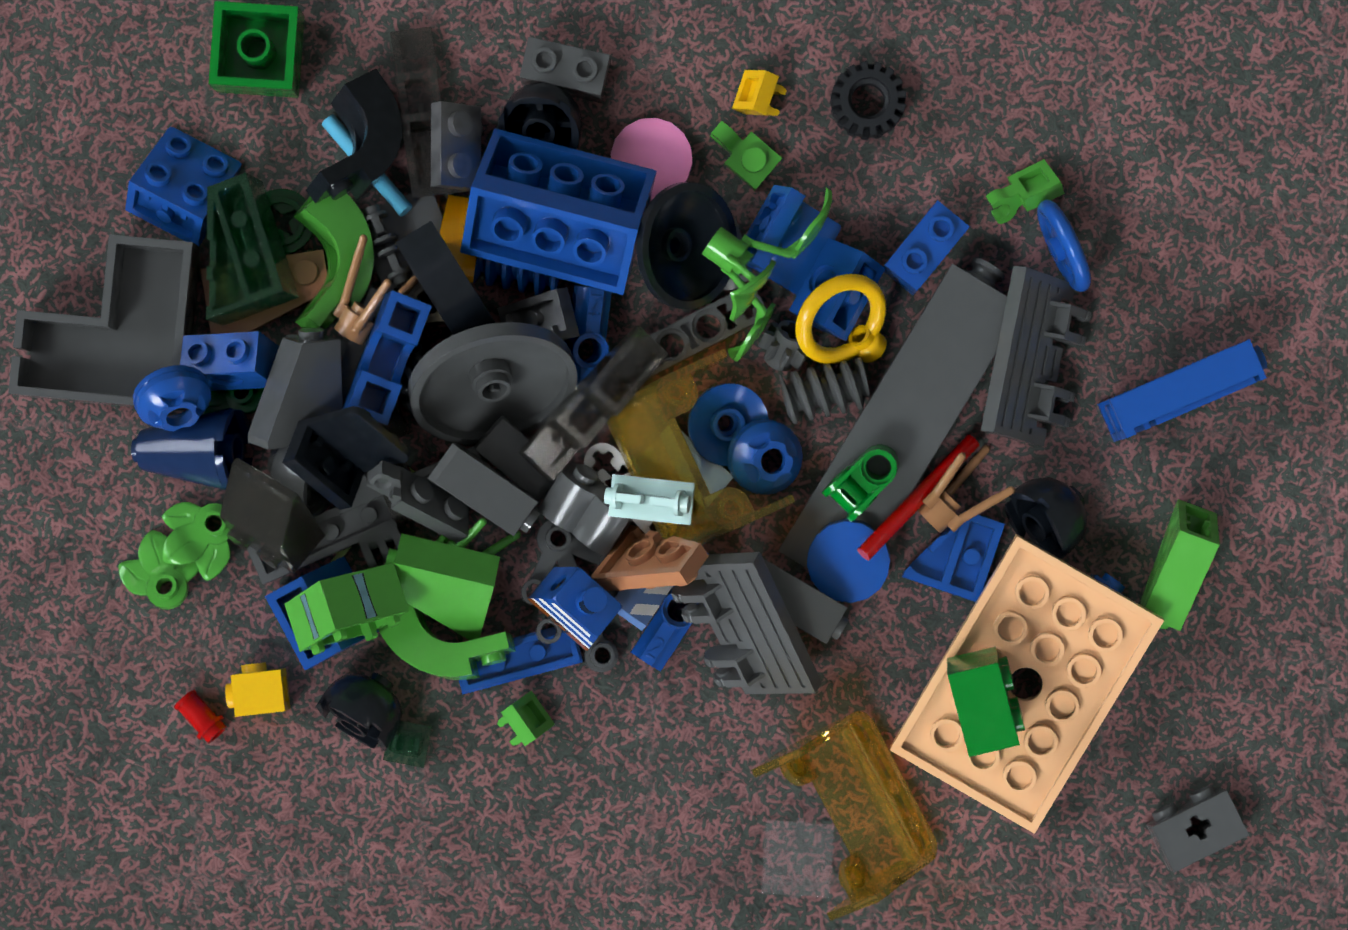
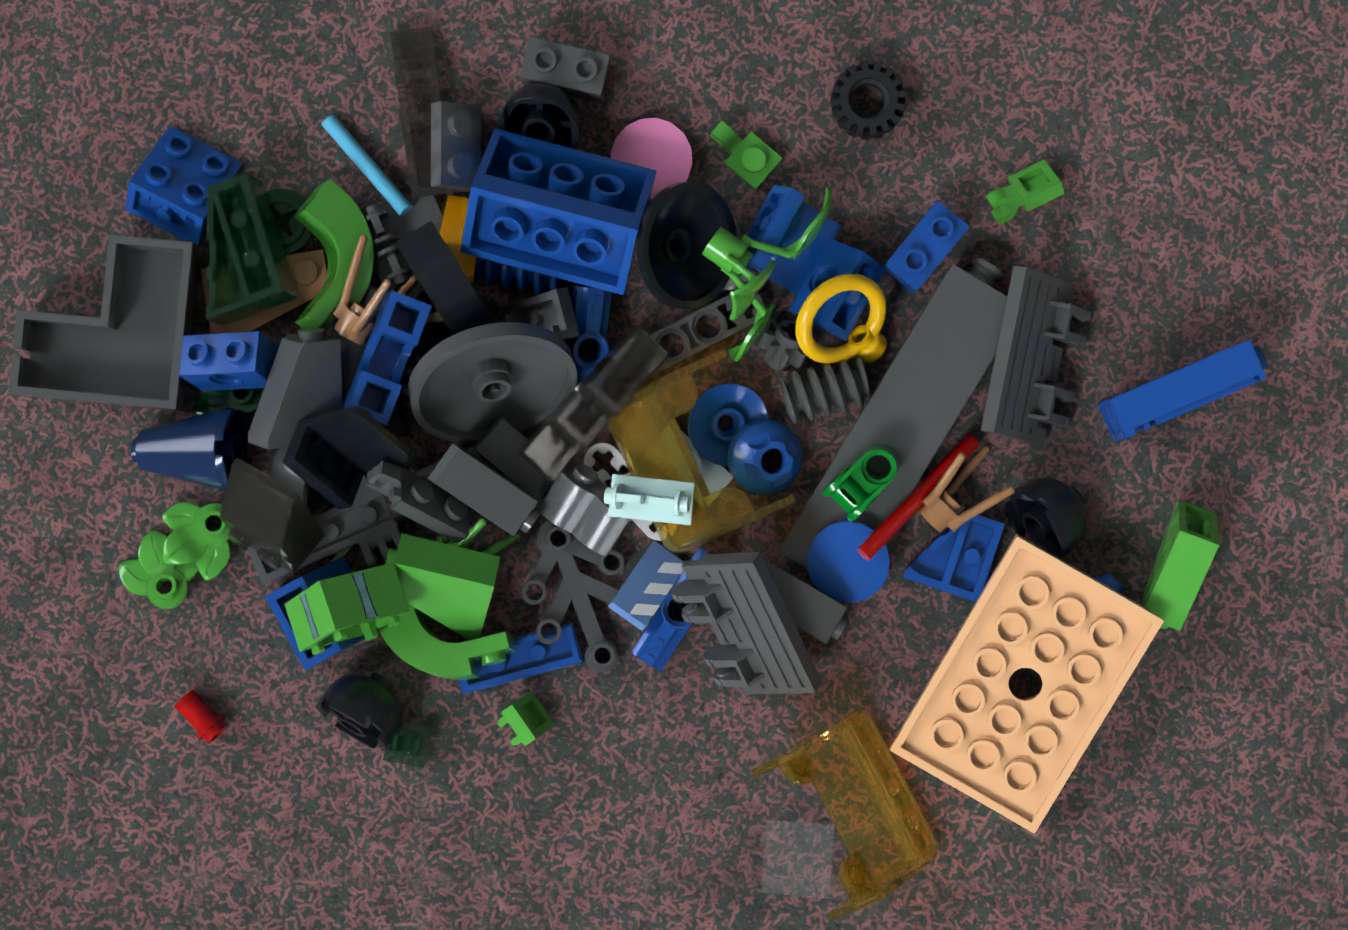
blue piece [133,365,211,432] -> none
green brick [208,1,305,98] -> none
yellow brick [225,662,291,717] -> none
black arch [306,69,402,204] -> none
blue torso [527,567,622,651] -> none
nougat wing [591,525,709,591] -> none
yellow tile [732,70,787,116] -> none
green brick [947,646,1025,757] -> none
blue plate [1037,199,1091,292] -> none
dark grey brick [1145,784,1250,873] -> none

